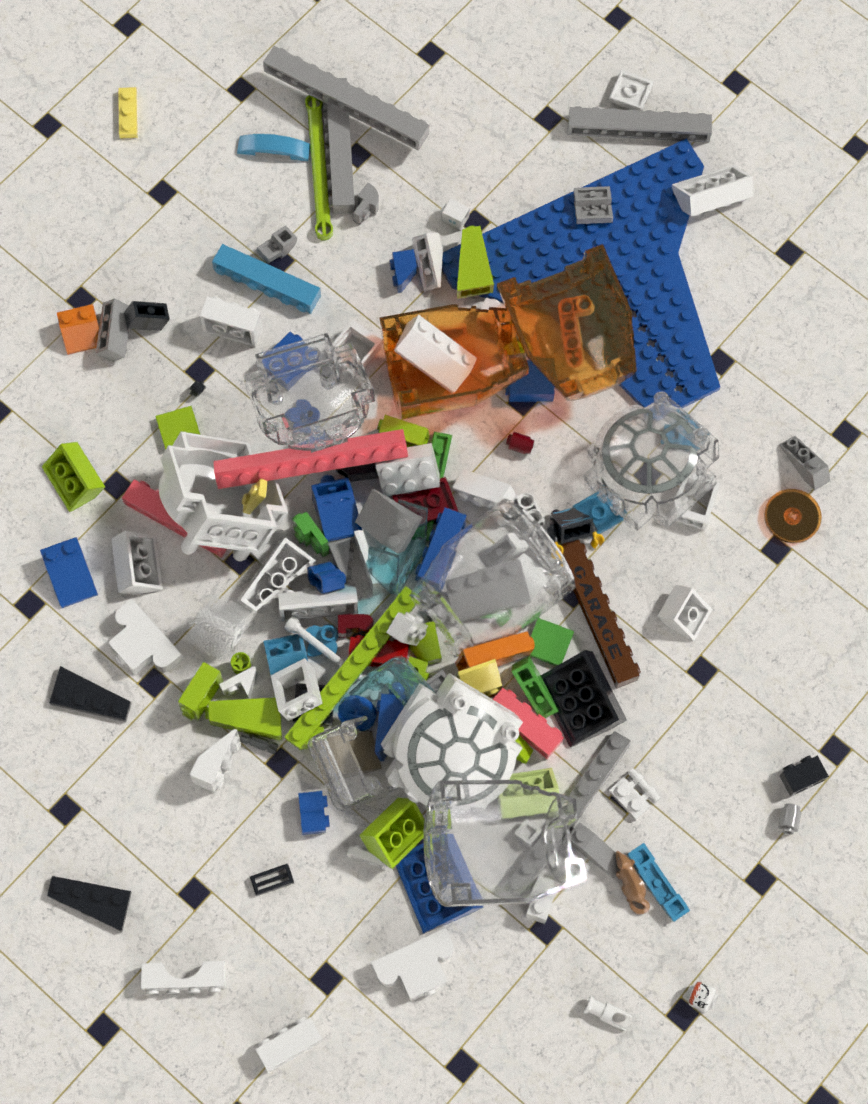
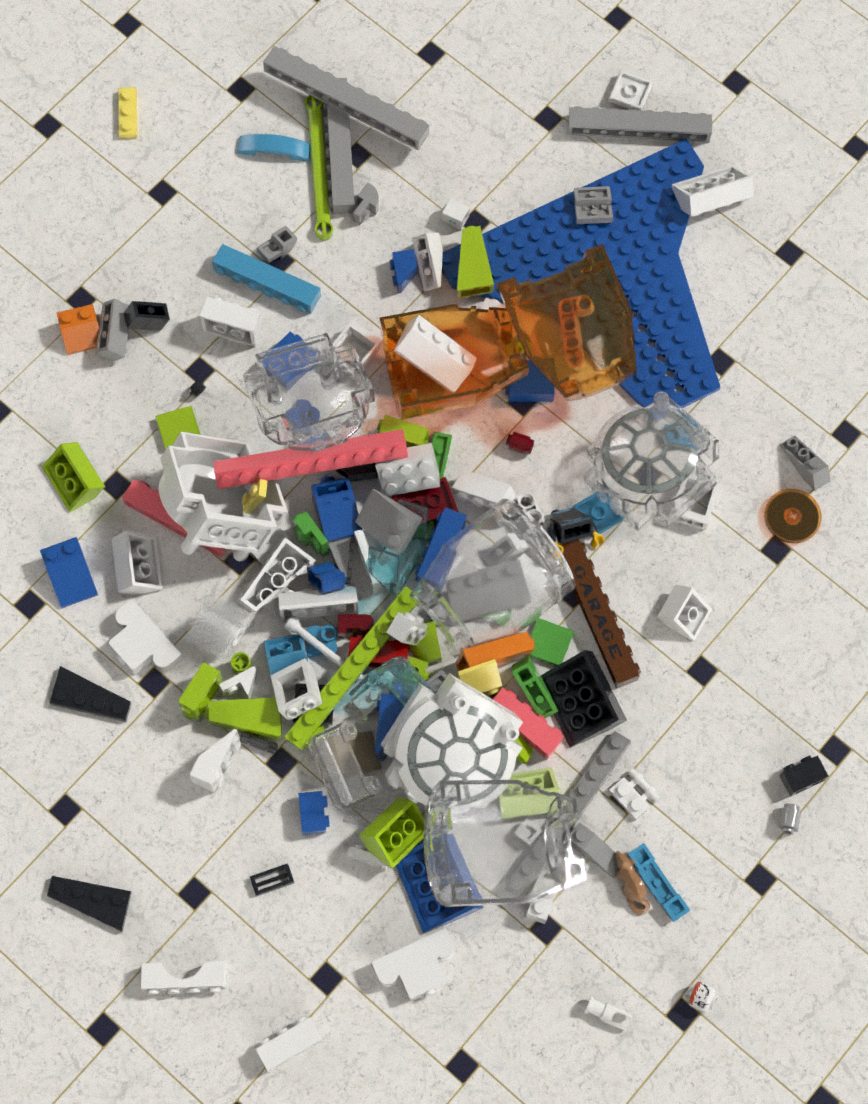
blue tile [338,695,377,731] -> none

